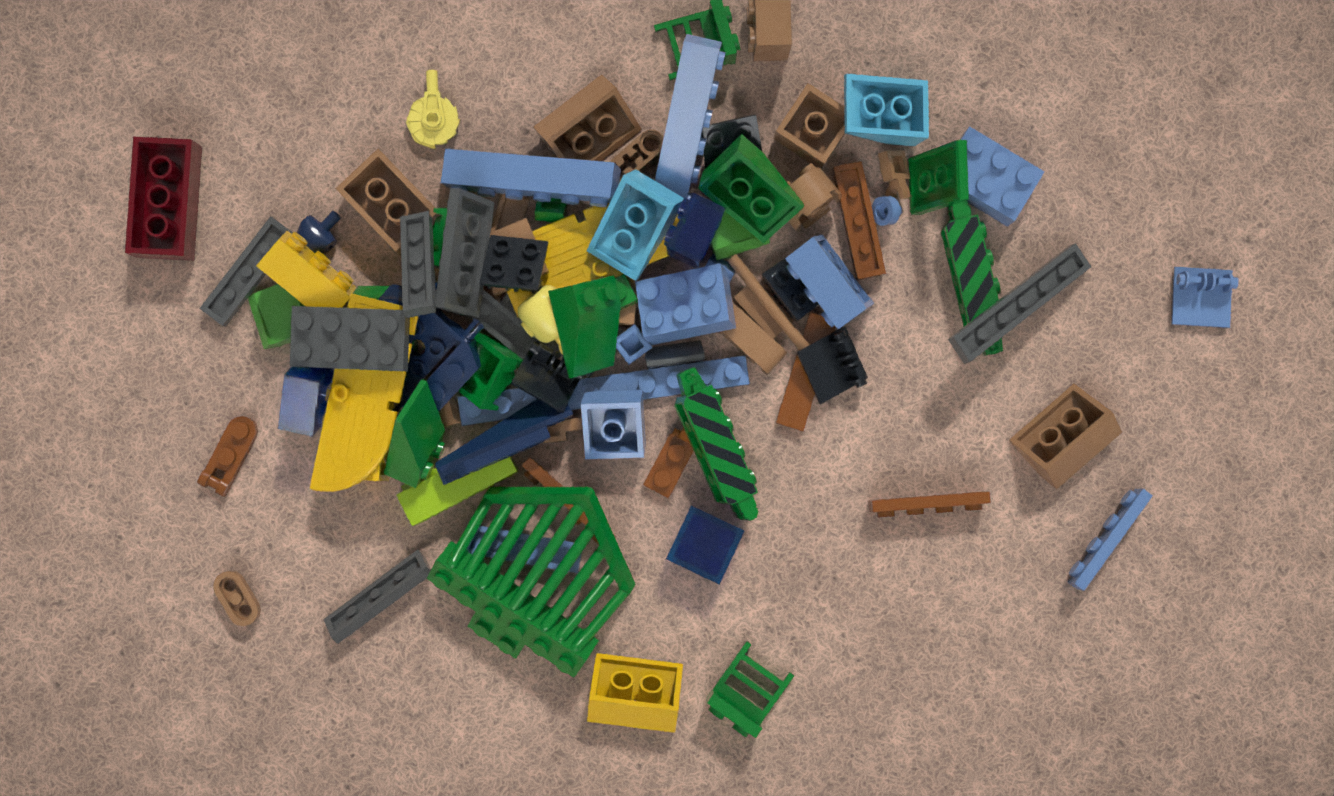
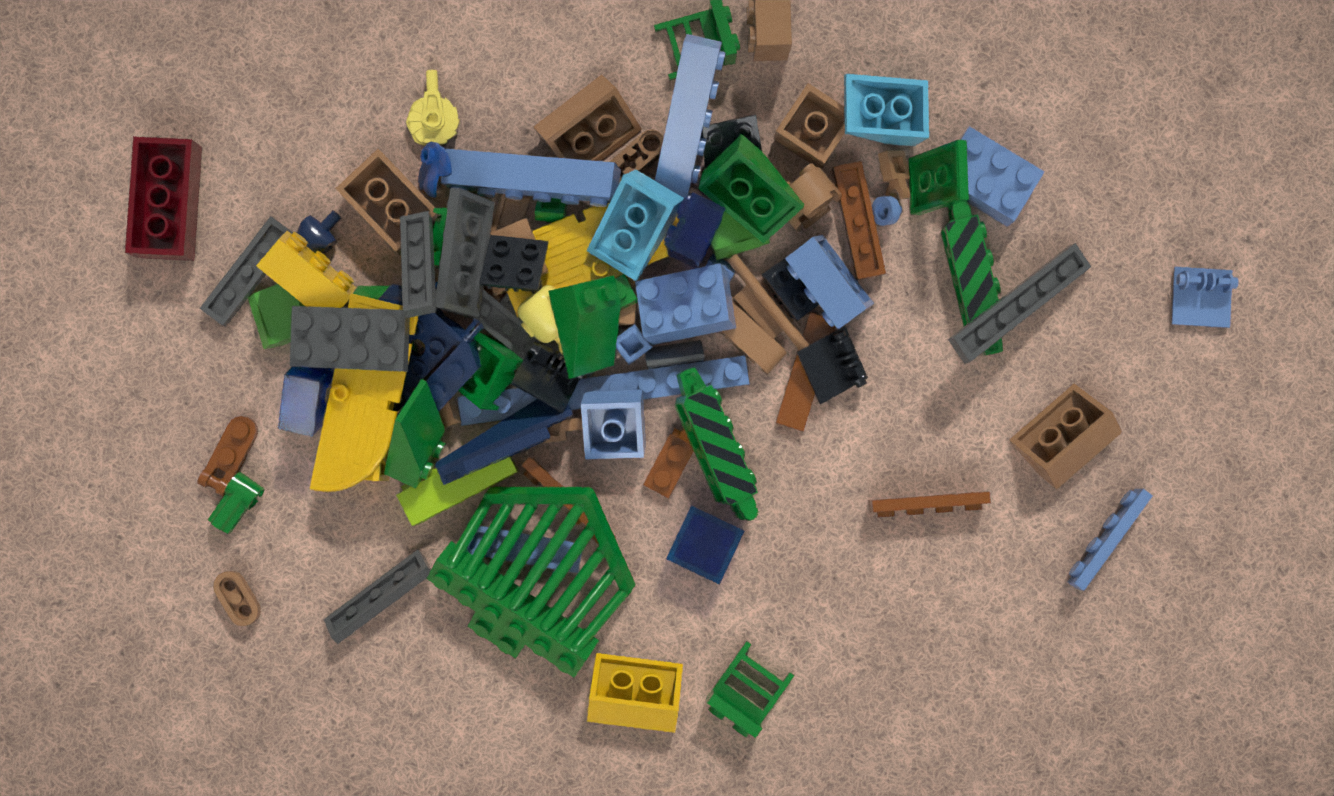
none -> green piece [207,472,265,534]
none -> blue plate [418,142,452,198]

